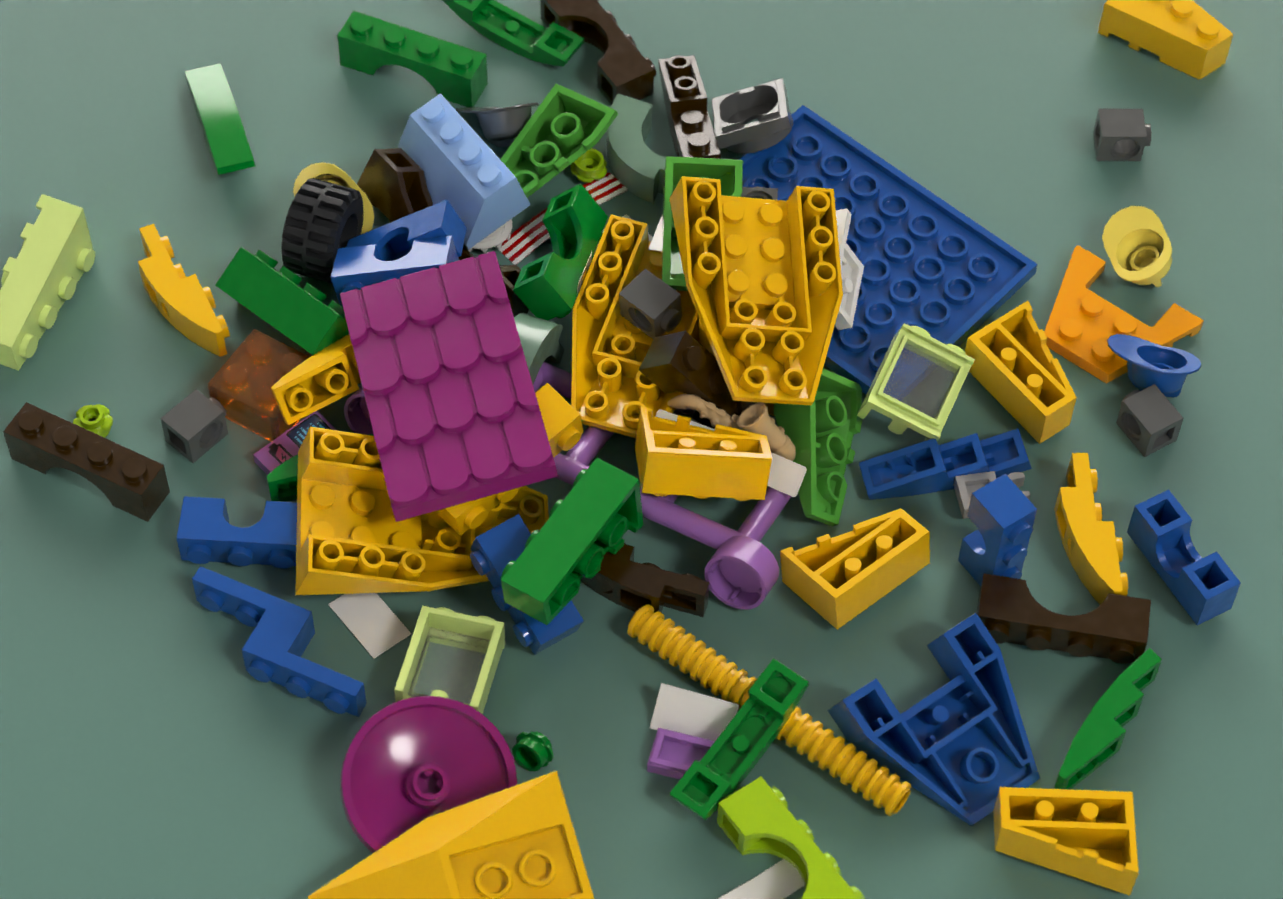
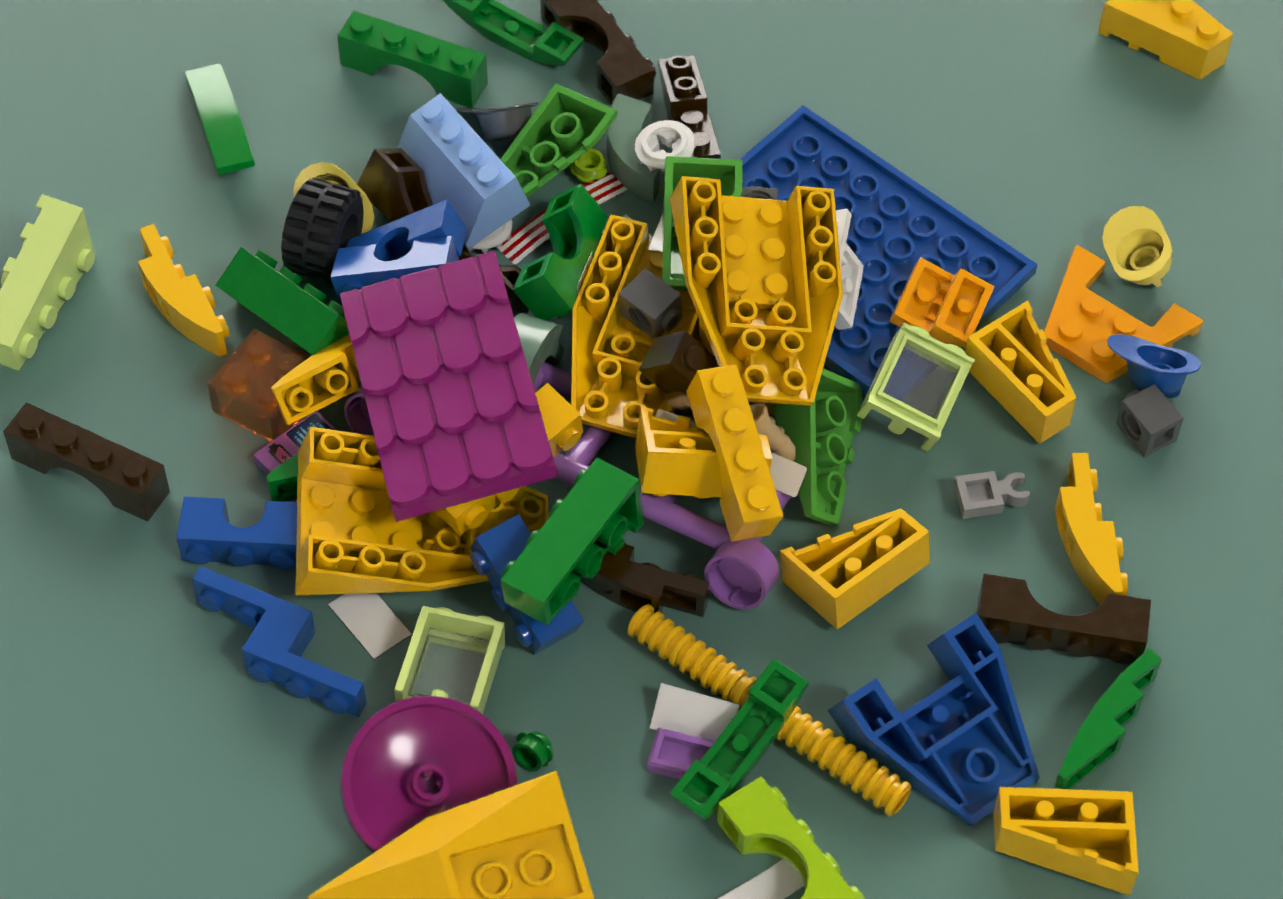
lime plate [73,404,113,438] -> none
dark grey brick [160,389,228,463] -> none
dark grey piece [712,78,793,154] -> none
blue slope [859,428,1032,500] -> none
blue arch [958,474,1037,586] -> none
dark grey brick [1093,108,1152,161] -> none
blue arch [1127,490,1241,625] -> none
none -> white gear [635,120,696,172]
none -> yellow arch [686,364,783,542]
none -> light orange slope [889,257,994,348]

